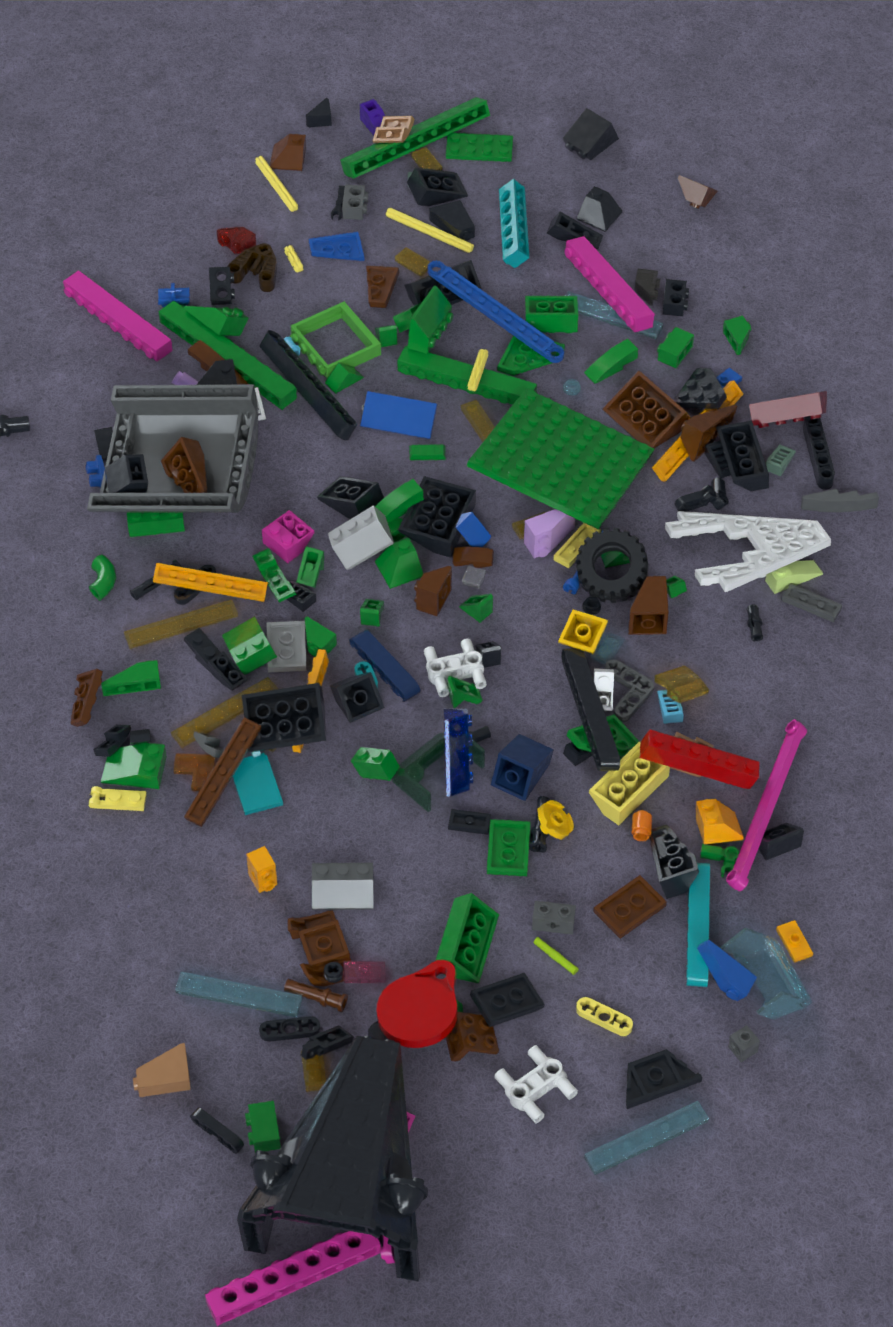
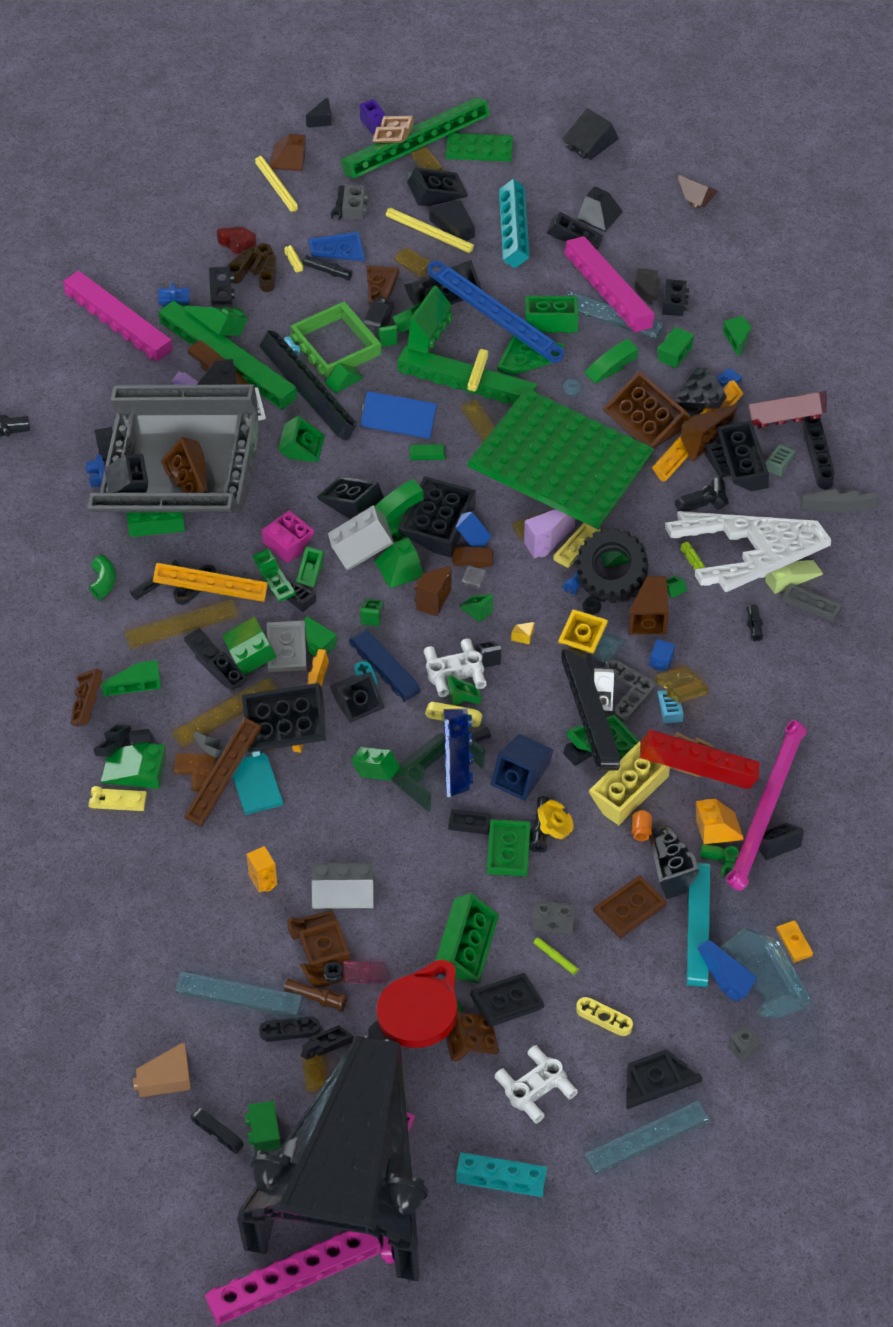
none -> green slope [278,415,325,462]
none -> black pin [303,255,353,281]
none -> black slope [364,296,394,327]
none -> light yellow beam [425,702,482,727]
none -> teal brick [456,1152,547,1197]
none -> yellow slope [511,622,534,644]
none -> blue brick [649,639,675,672]
none -> lime axle [680,542,705,570]

